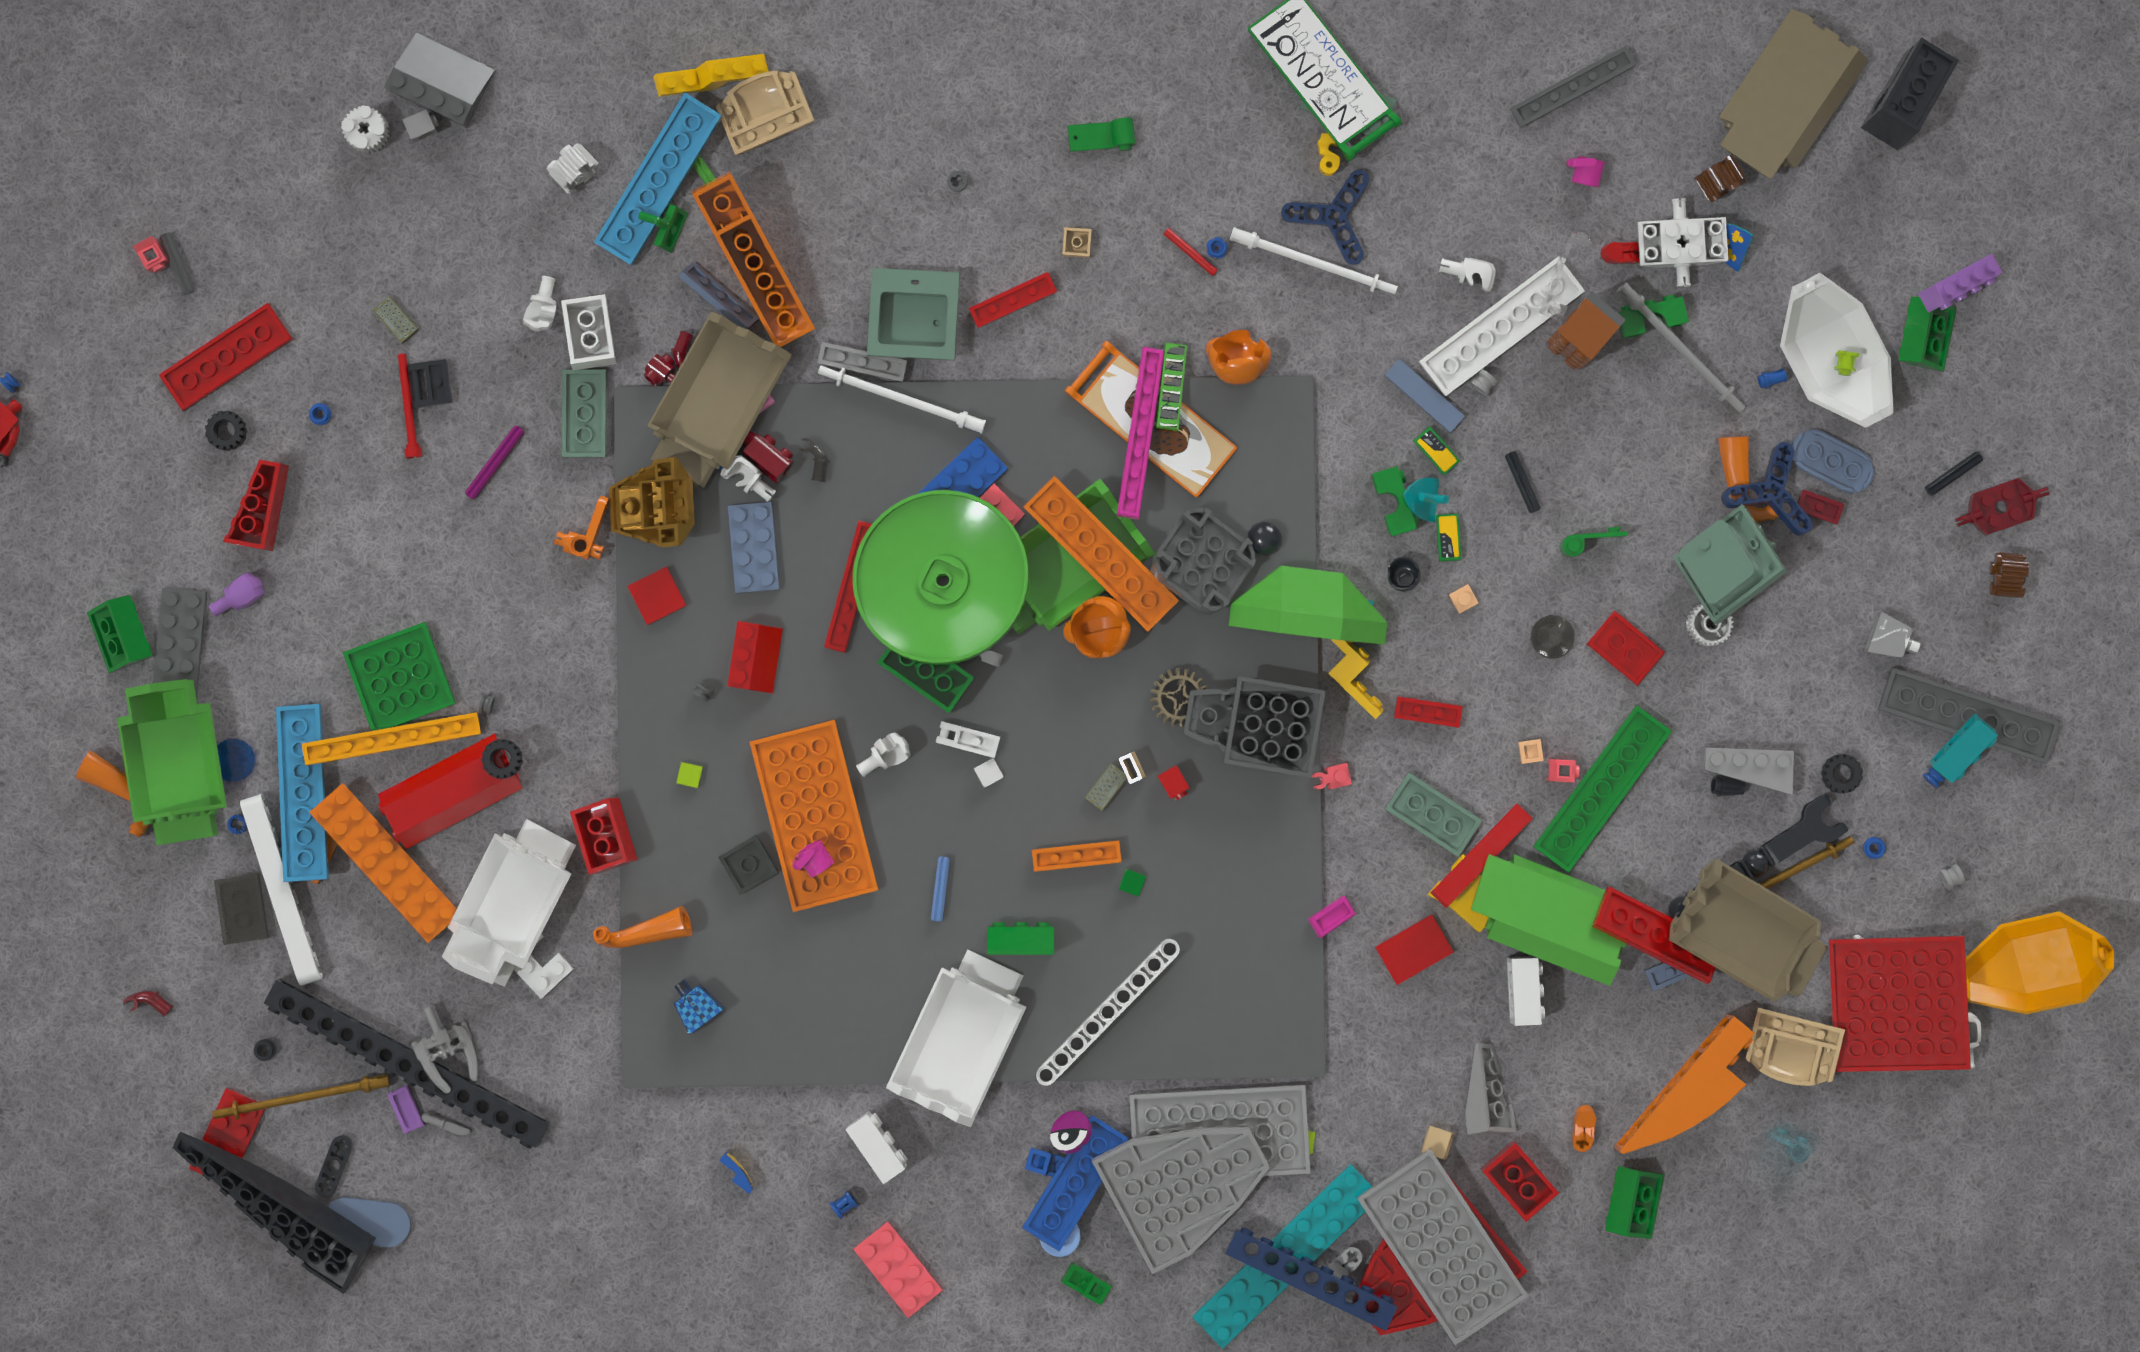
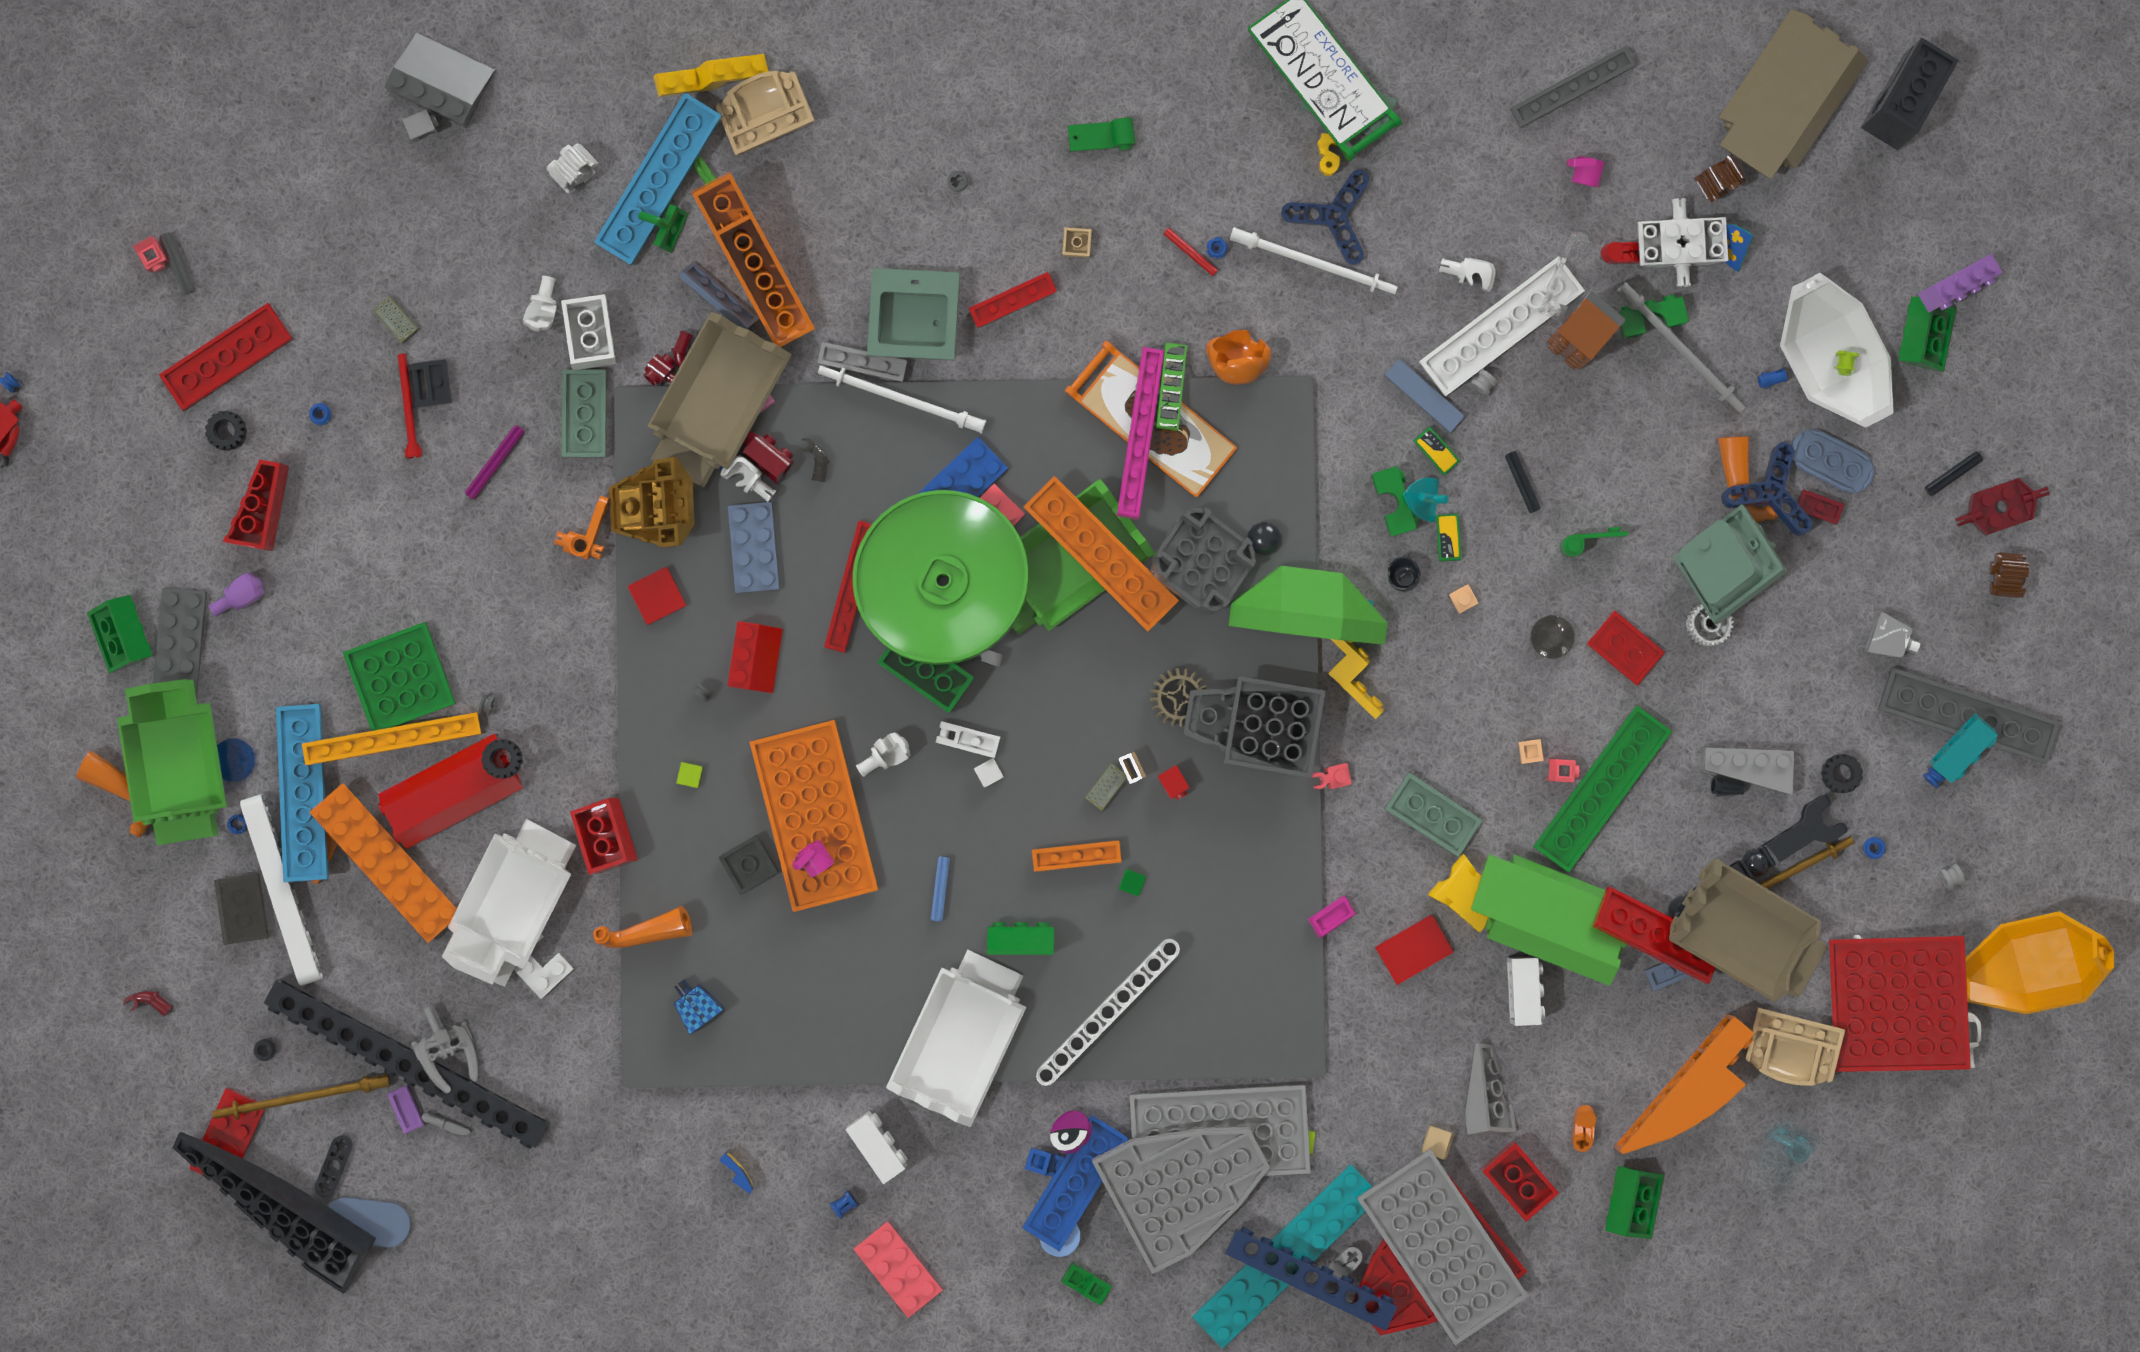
white brick [341,105,390,153] -> none
orange piece [1063,596,1131,658] -> none
red plate [1394,696,1463,728] -> none
red tile [1430,803,1532,908] -> none

